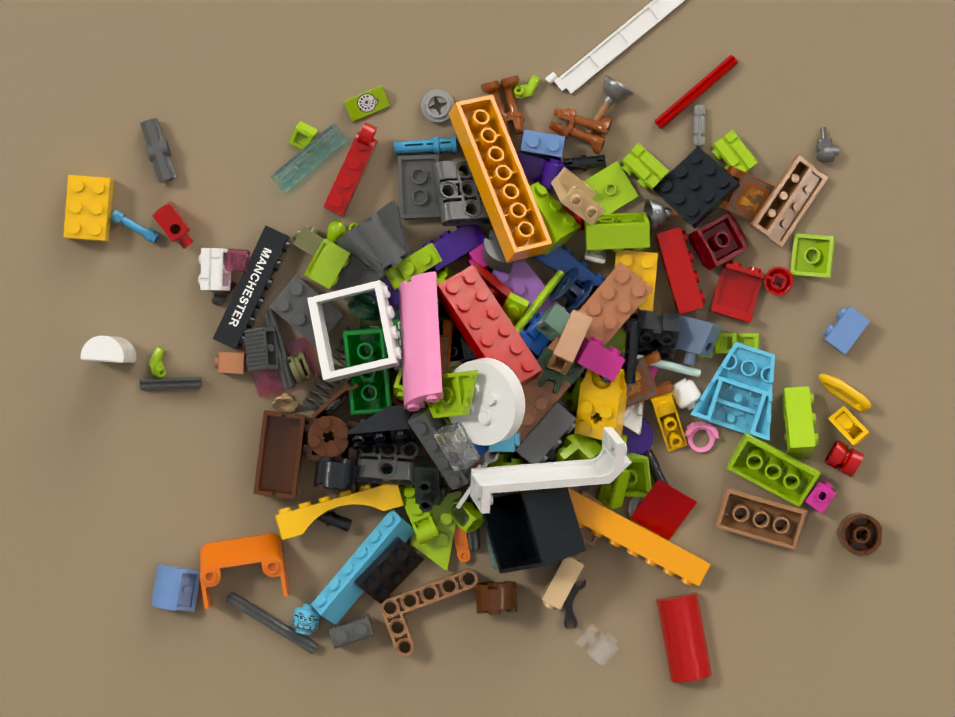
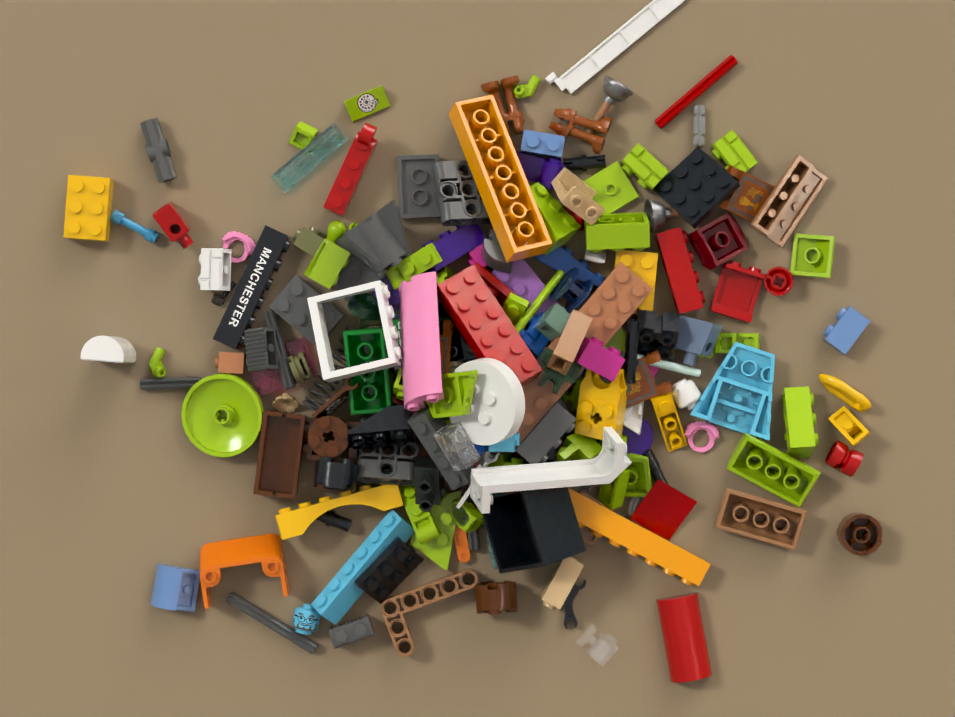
clear pink tile [225,249,250,272] -> none
dark azure pin [394,135,457,155] -> none
light grey gear [421,89,454,122] -> none
dark pink brick [804,480,836,514] -> none
dark grey piece [816,127,839,163] -> none
none -> lime dish [181,373,264,457]
none -> bright pink piece [222,231,256,263]

